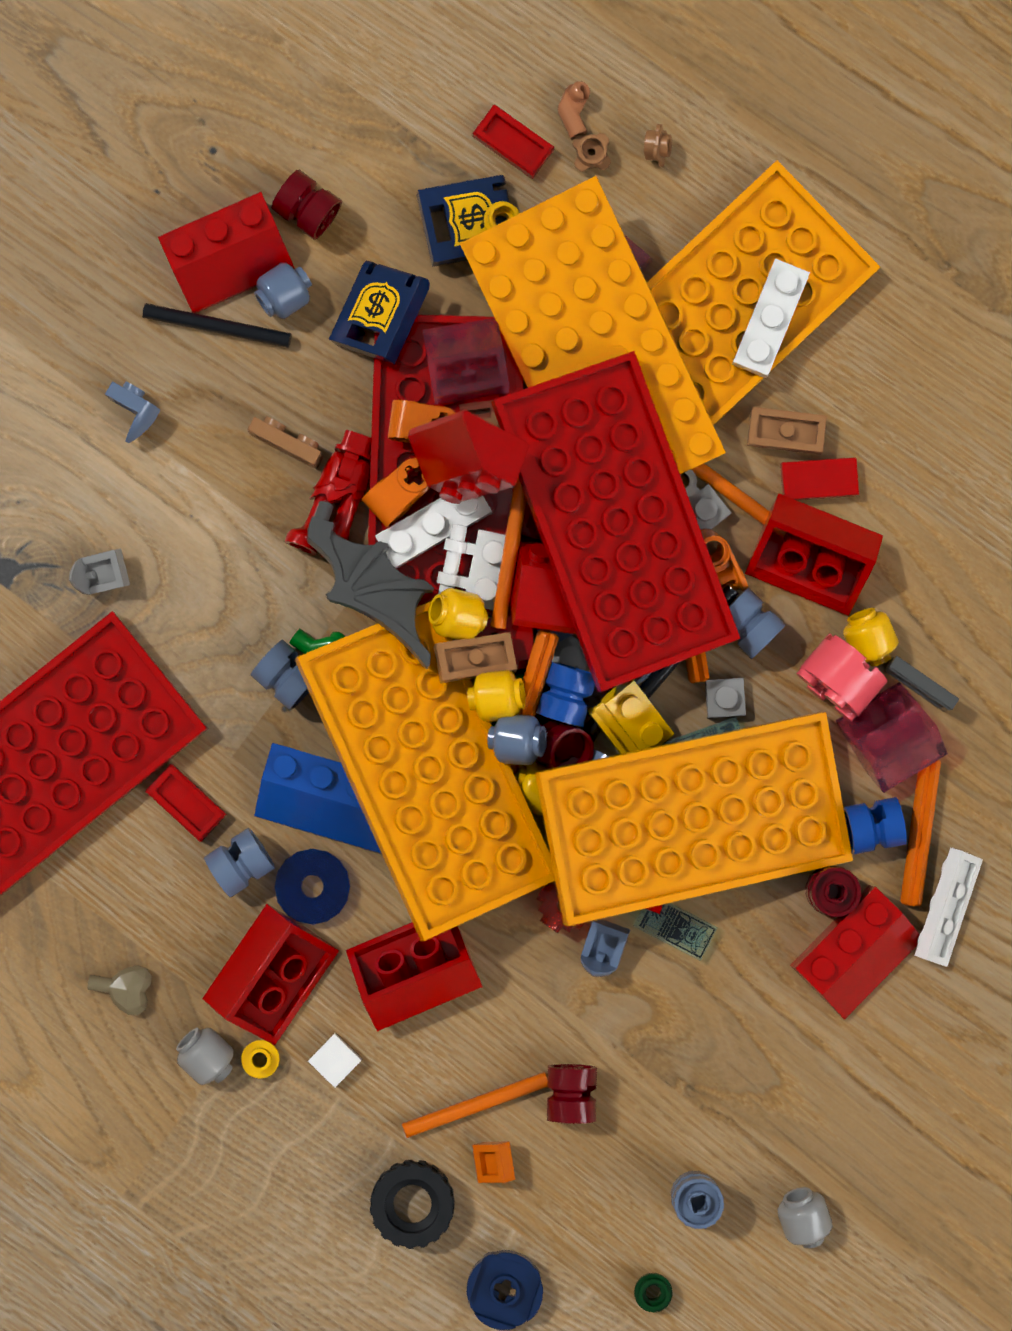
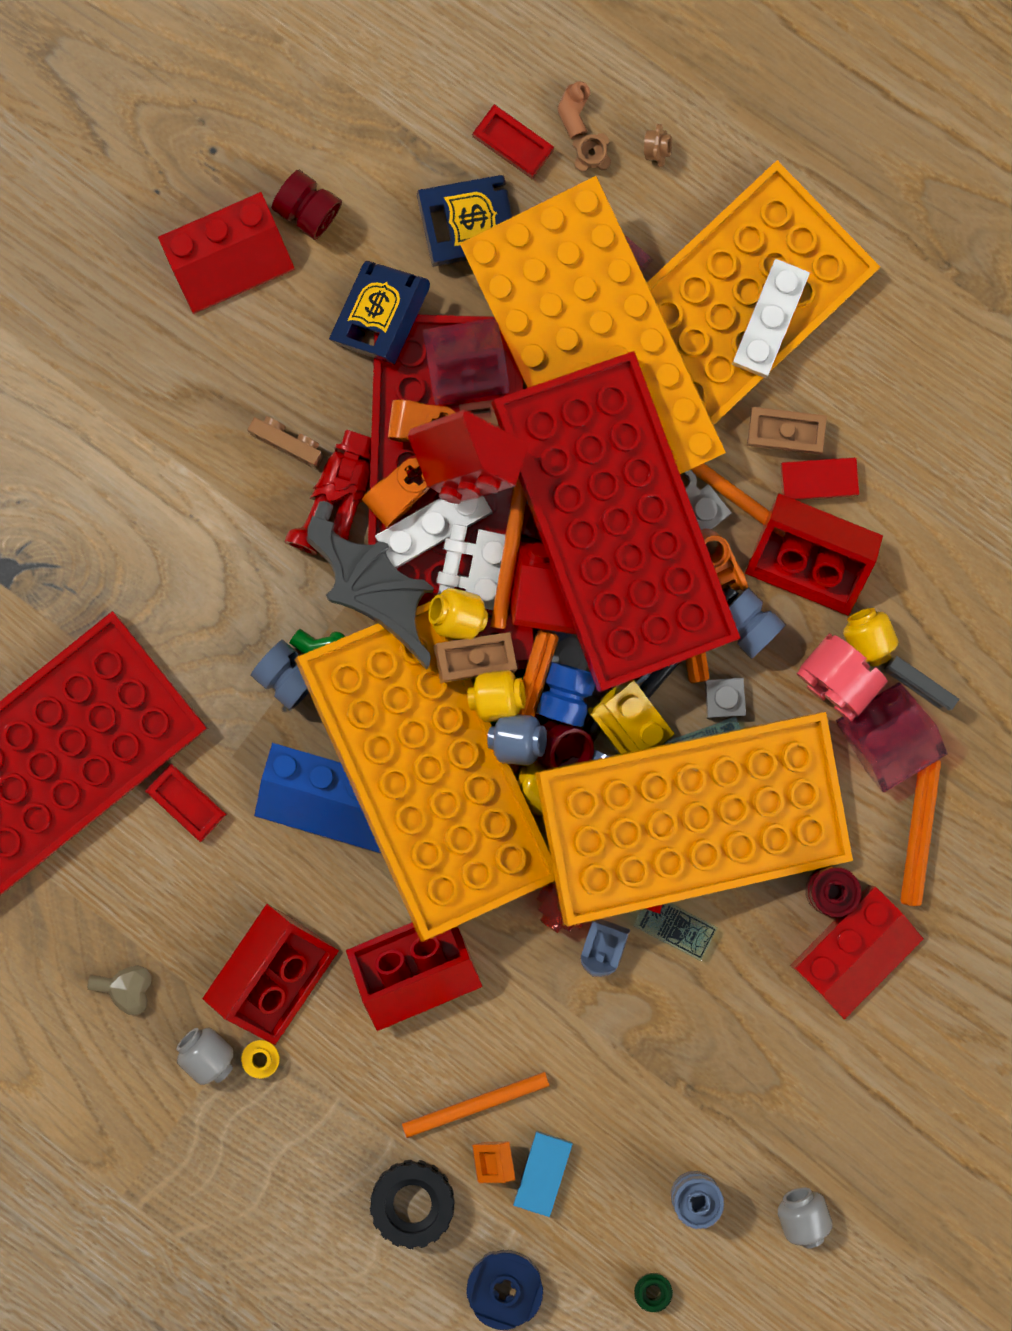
light grey plate [69,549,130,595] -> none
sand blue plate [105,381,160,443] -> none
black bar [142,303,292,348] -> none
sand blue wheel [204,828,276,898] -> none
sand blue head [254,263,312,319] -> none
clear blue tile [274,849,351,925] -> none
white tile [308,1033,362,1087] -> none
yellow plate [483,201,520,230] -> none
dark red wheel [547,1064,597,1124] -> none
blue wheel [843,797,907,855] -> none
white plate [914,847,983,967] -> none
none -> dark azure tile [513,1131,573,1217]

